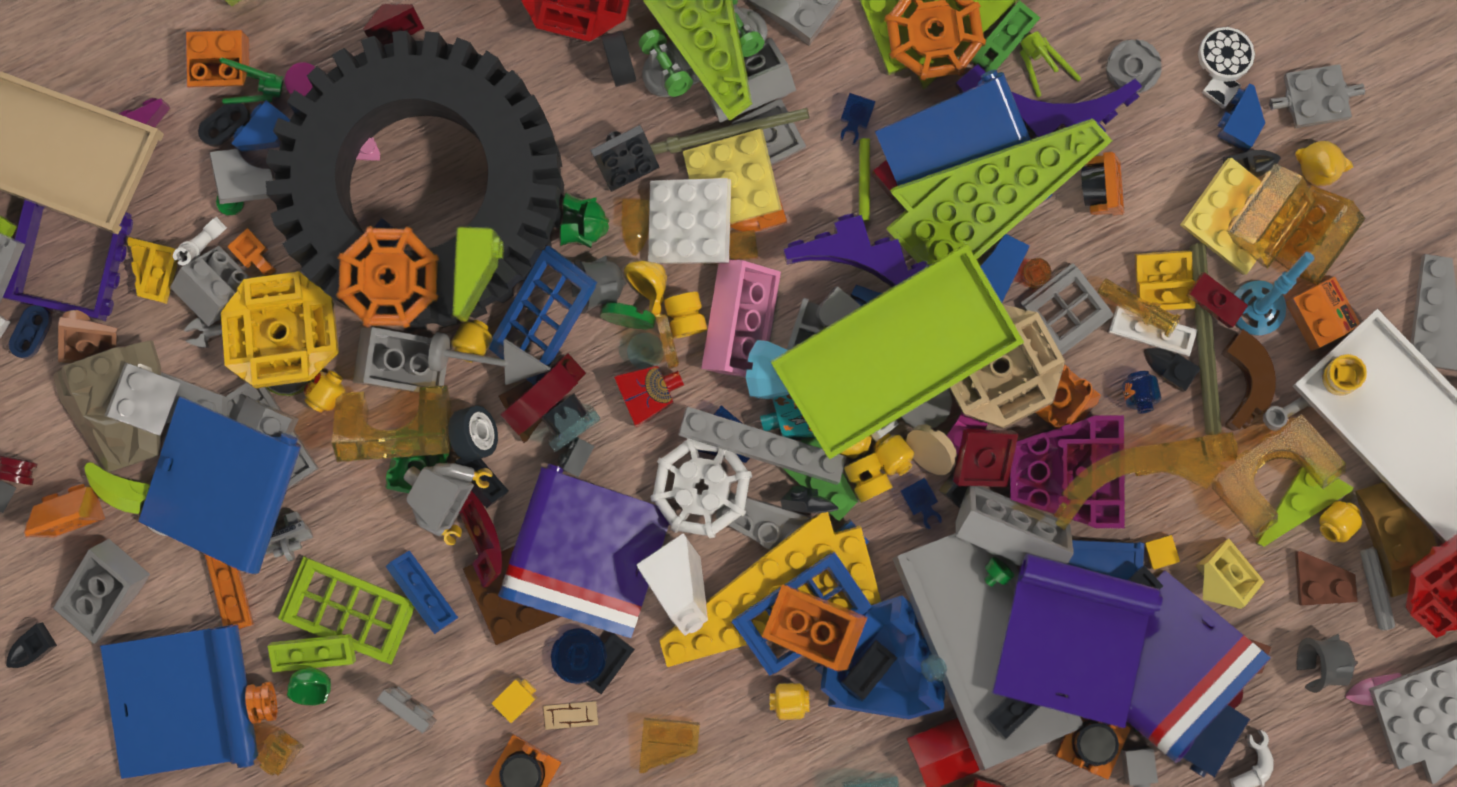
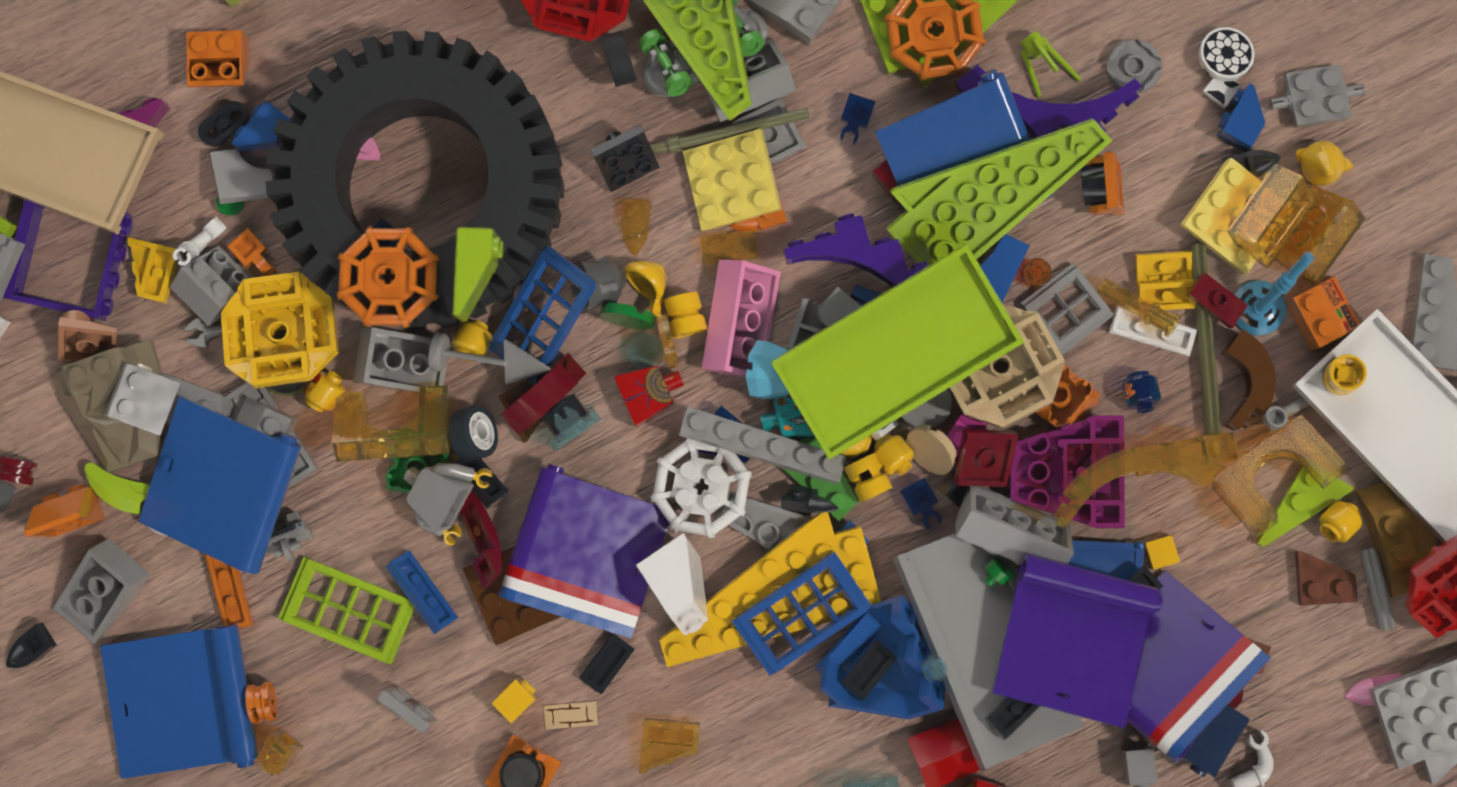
dark blue plate [9,305,52,359] -> none
green plant [219,57,284,104] -> none
lime plate [267,634,356,672] -> none
dark pink piece [284,62,315,96] -> none
green hair [287,667,332,706] -> none
dark red slope [363,4,425,45] -> none
clear blue tile [550,628,607,685] -> none
dark grey piece [557,436,595,477] -> none
green helmet [559,192,610,248] -> none
white plate [648,178,731,264] -> none
orange slope [762,584,868,671] -> none
yellow head [770,683,810,720] -> none
lime bar [859,138,870,222] -> none
bright green plate [971,0,1040,72] -> none
piece [1055,717,1131,780] -> none
black plate [1144,348,1201,392] -> none
light yellow slope [1195,538,1265,609] -> none
dark grey helmet [1296,634,1358,693] -> none

